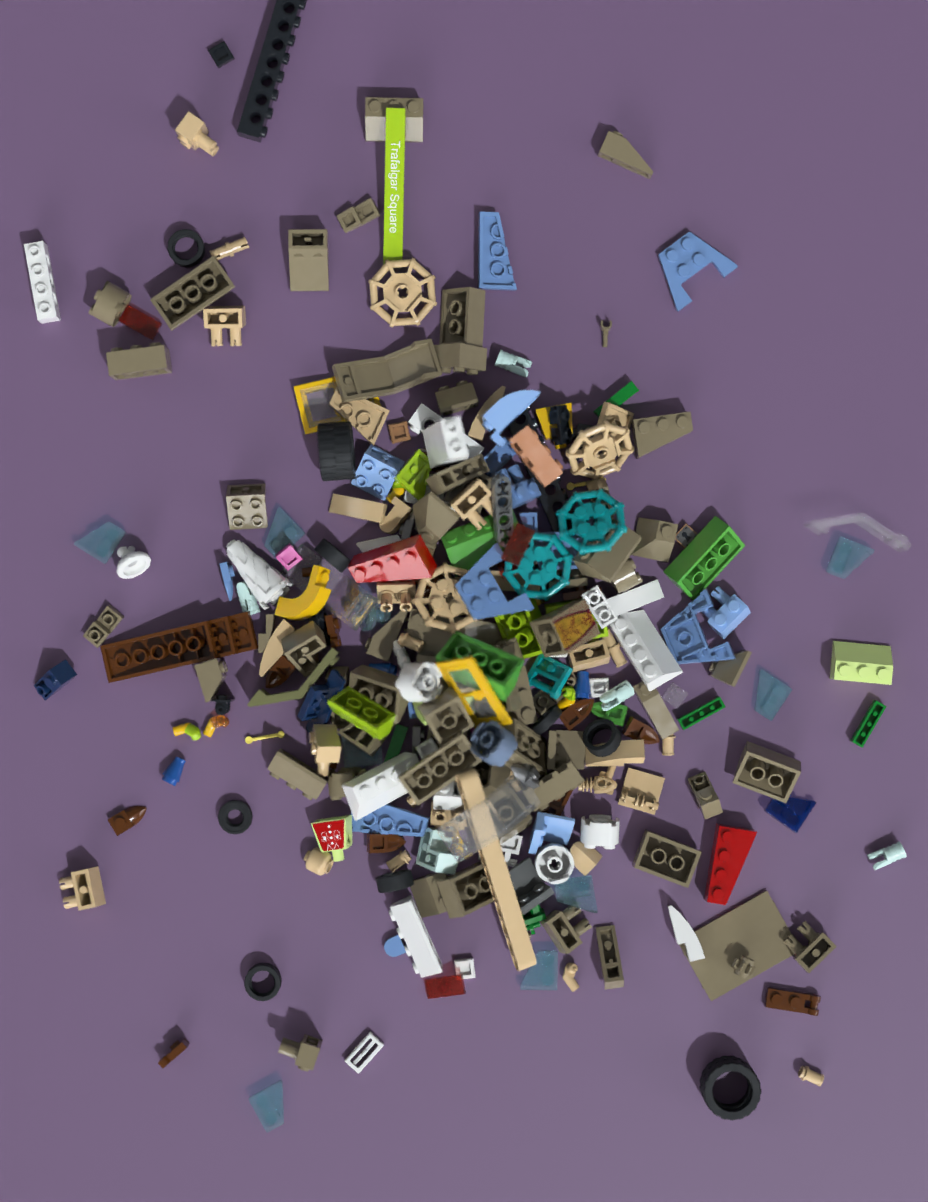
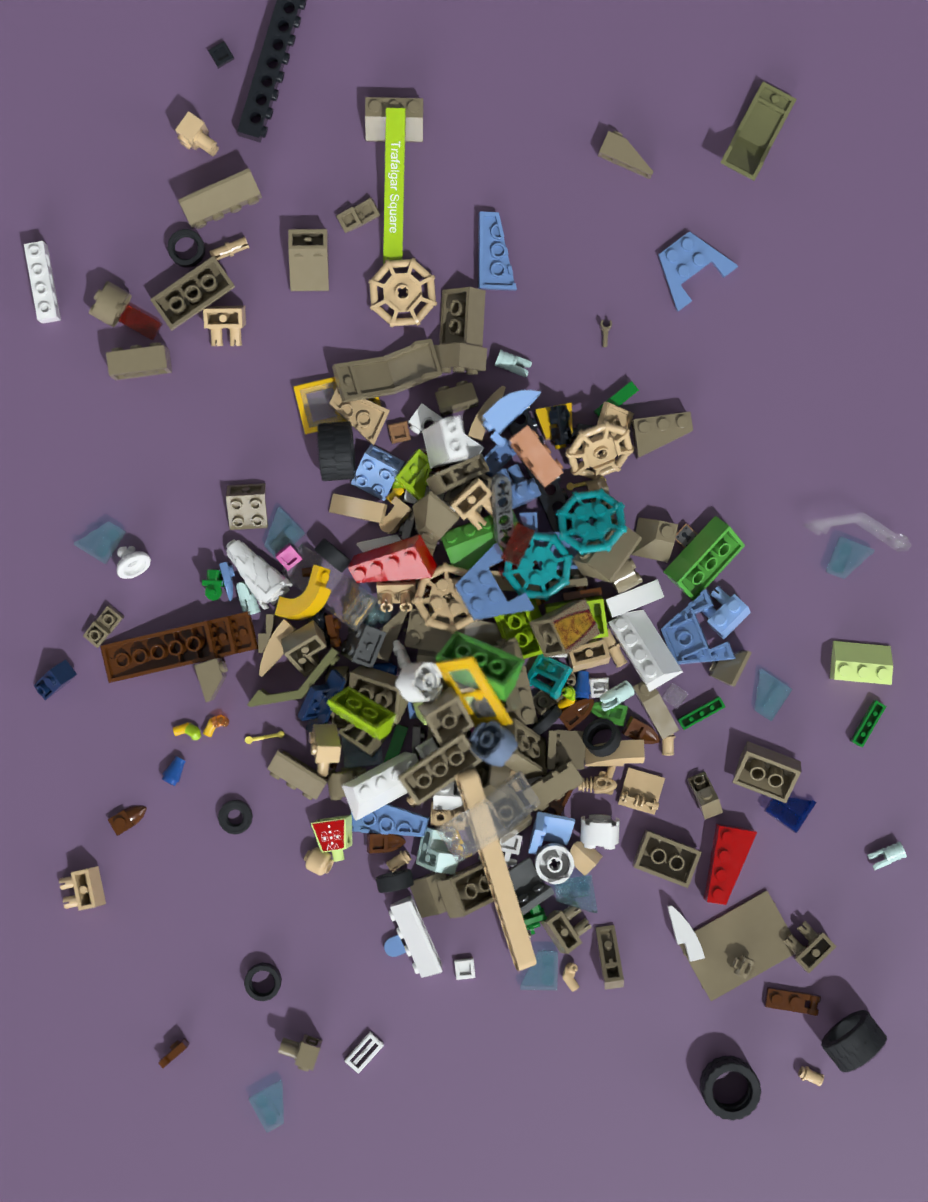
black hinge [211,695,235,715] -> none
reddish brown plate [265,654,297,688] -> none
tan pin [398,633,424,653] -> none
clear red plate [424,974,466,999] -> none
flat silver plate [510,763,540,789] -> none
white slope [581,585,618,629] -> none
none -> dark tan slope [178,168,262,229]
none -> green hips [202,570,225,601]
none -> dark grey bracket [341,619,386,668]
none -> olive windscreen [720,82,797,181]
none -> black tyre [821,1010,887,1072]

